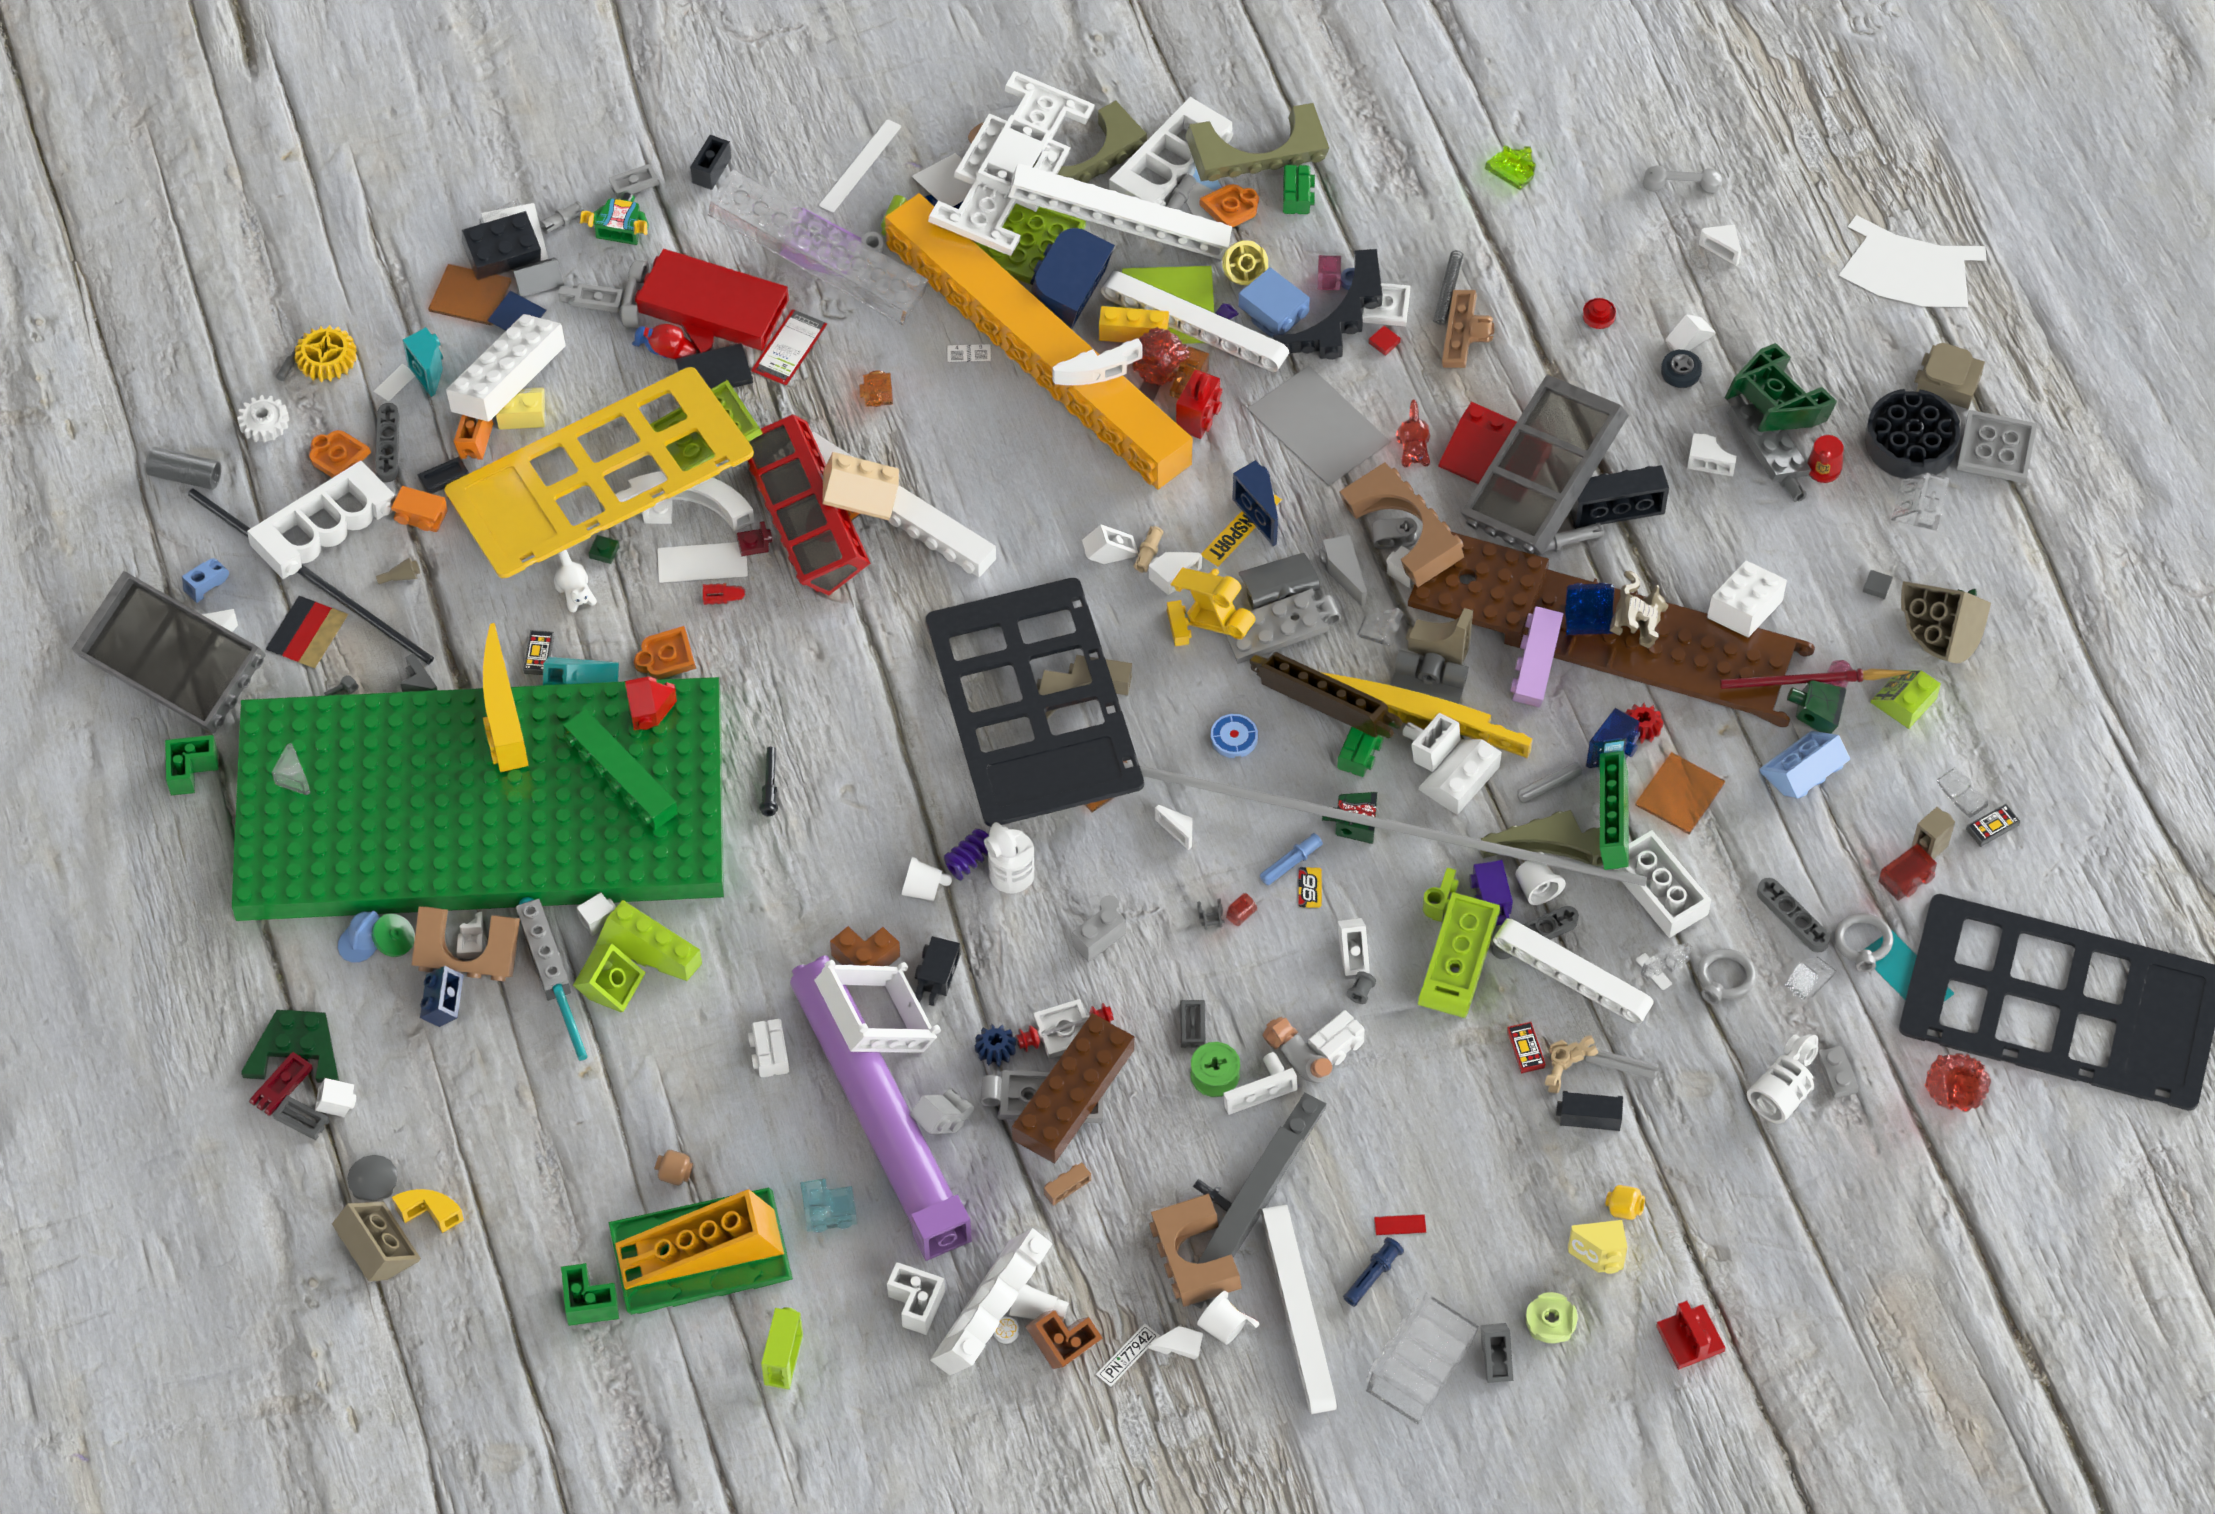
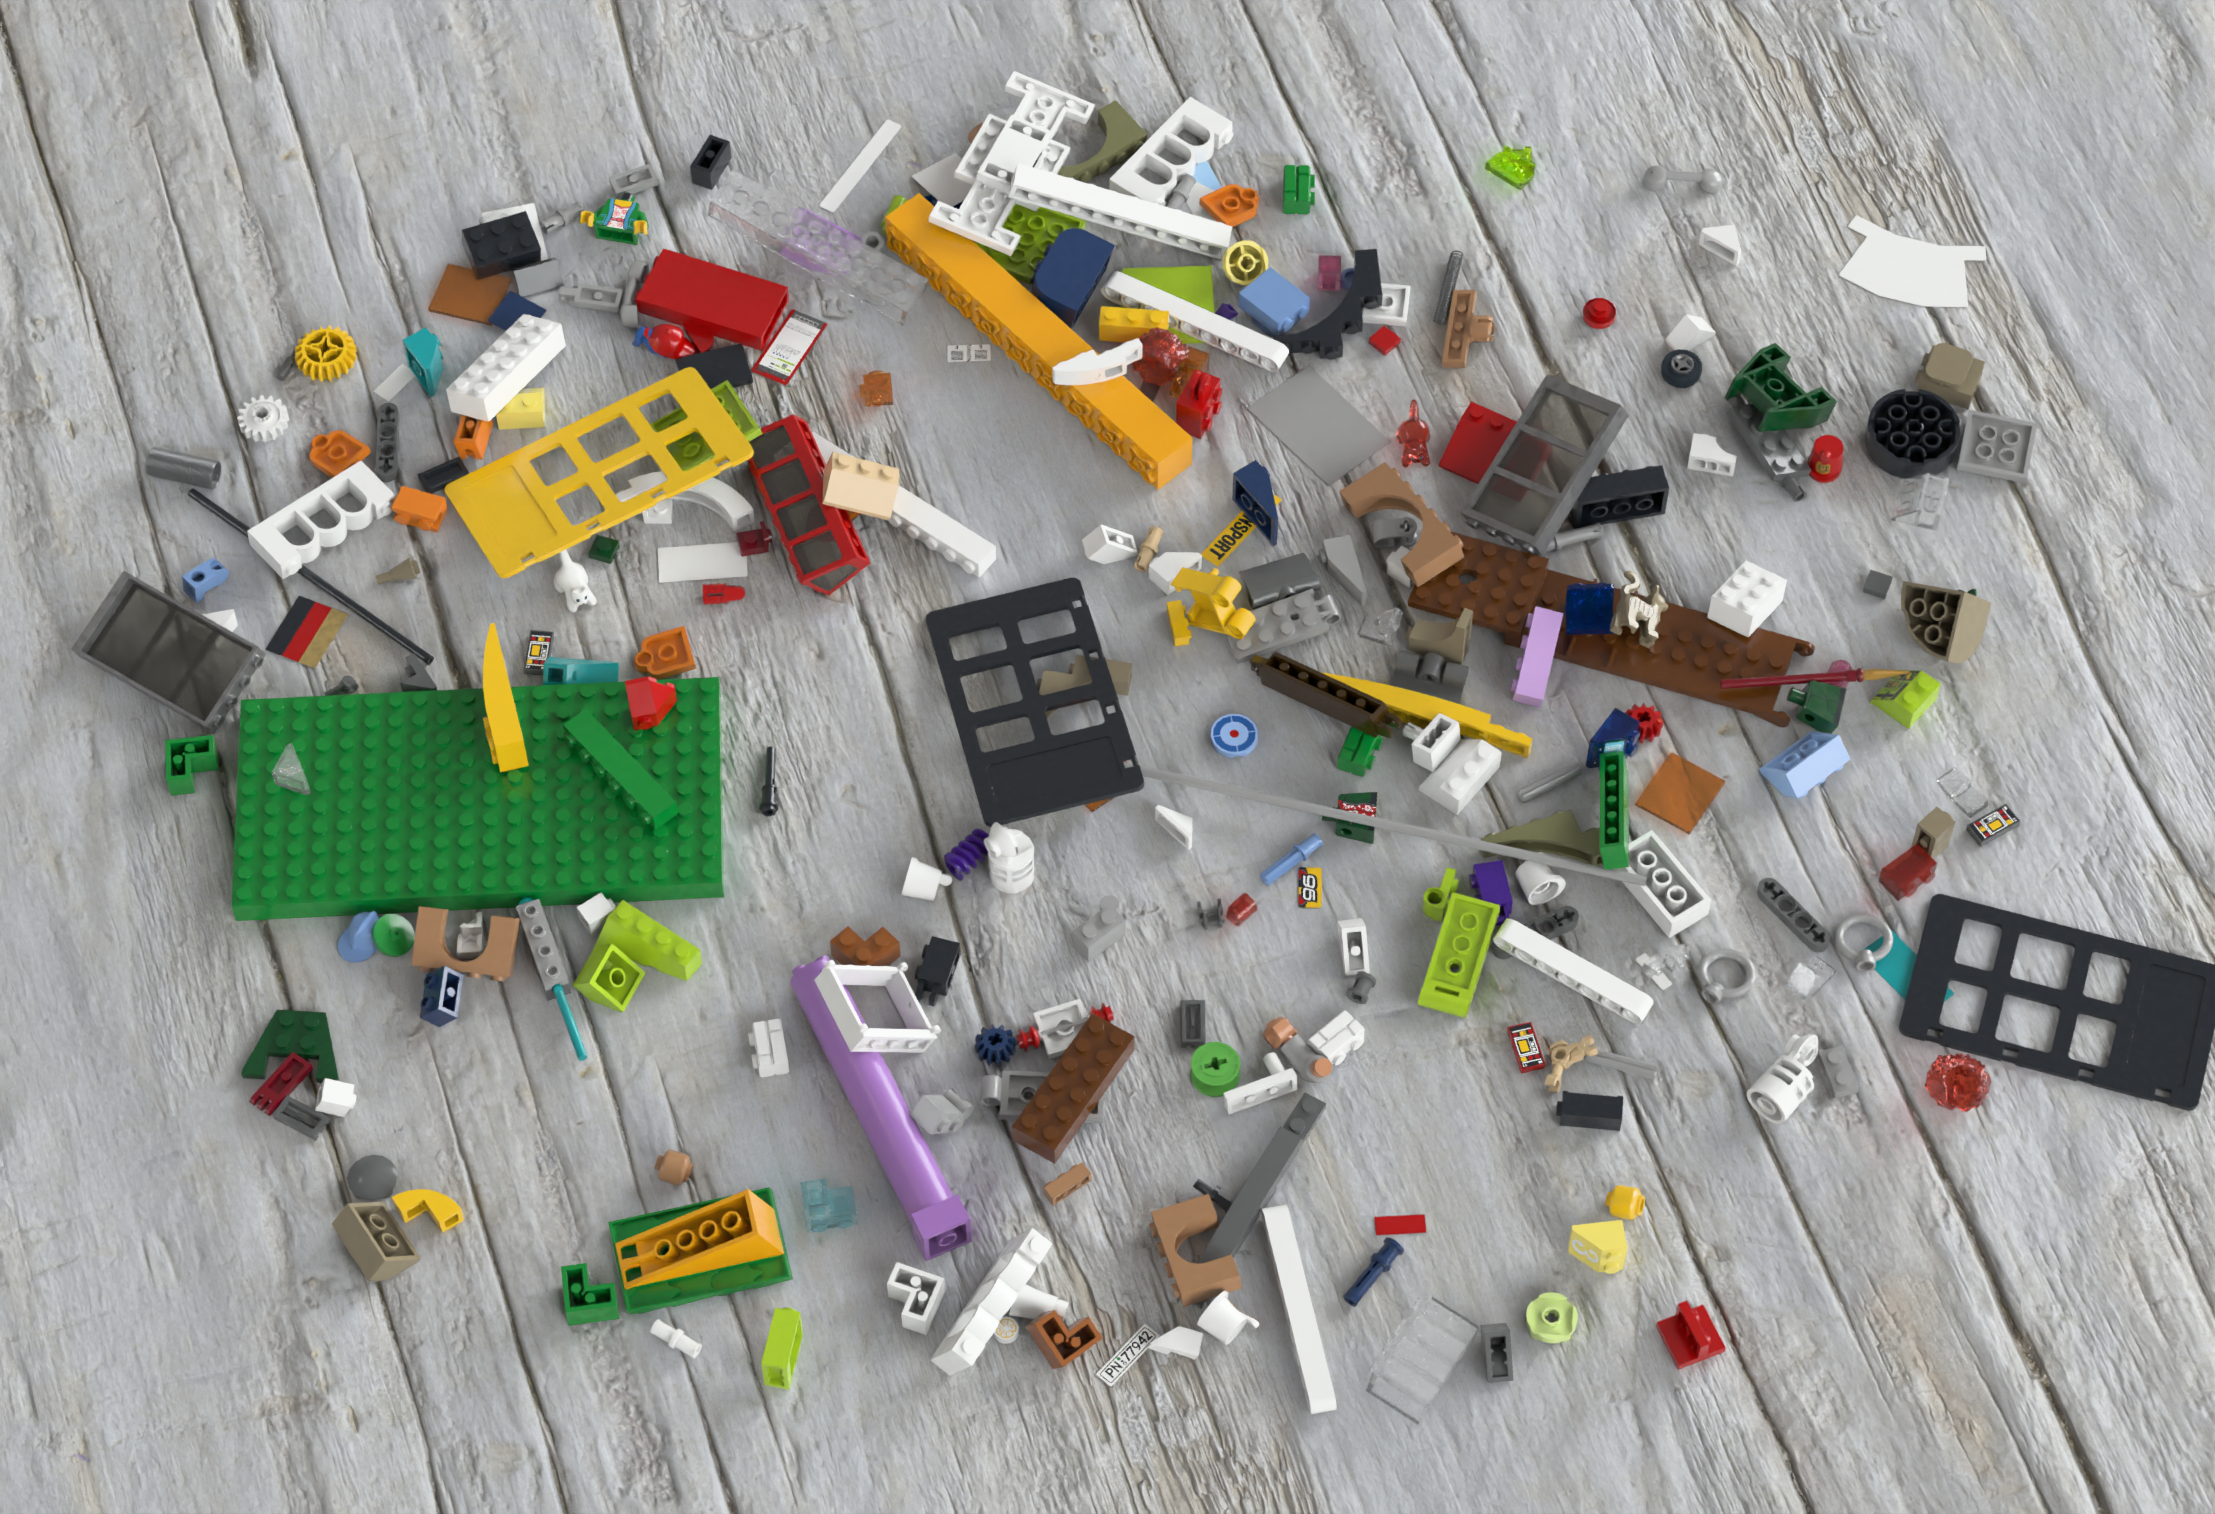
olive arch [1185,103,1329,181] -> none
none -> white pin [650,1319,702,1359]

